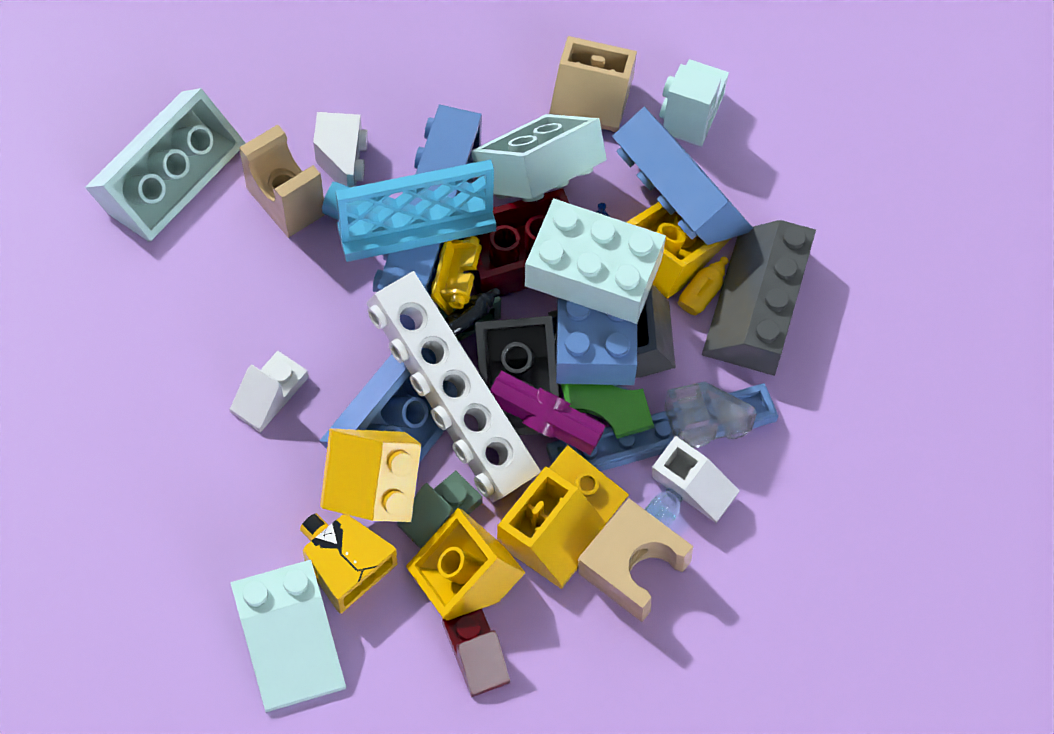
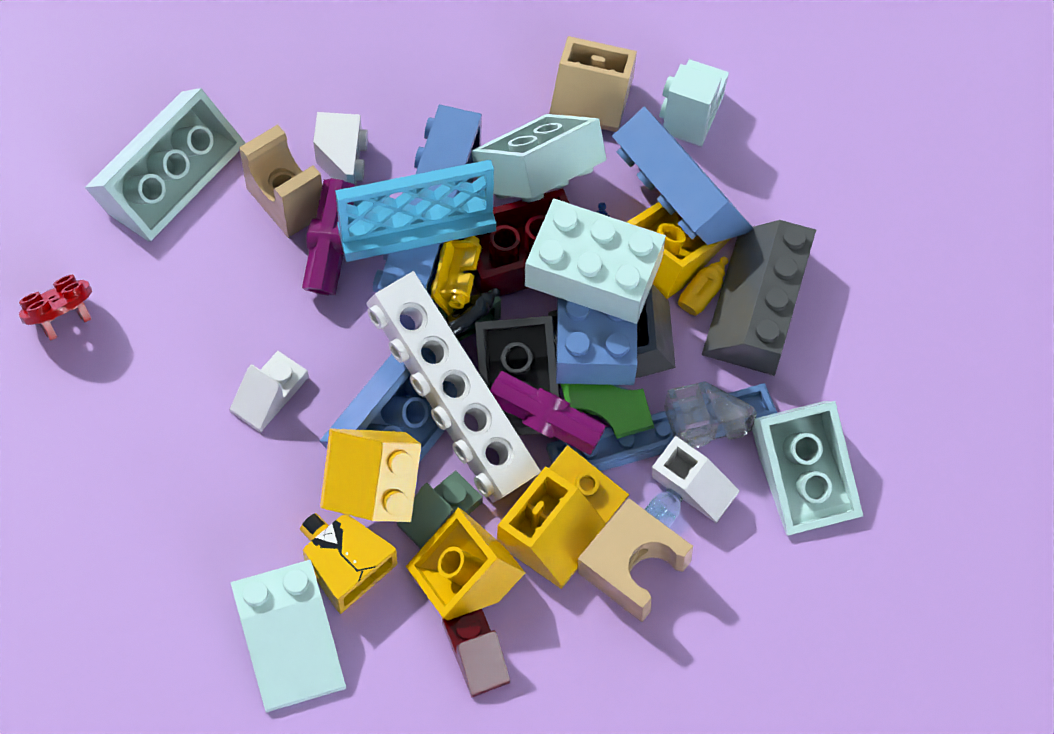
none -> red plate [19,274,92,341]
none -> magenta piece [302,178,356,296]
none -> light aqua slope [750,401,863,536]

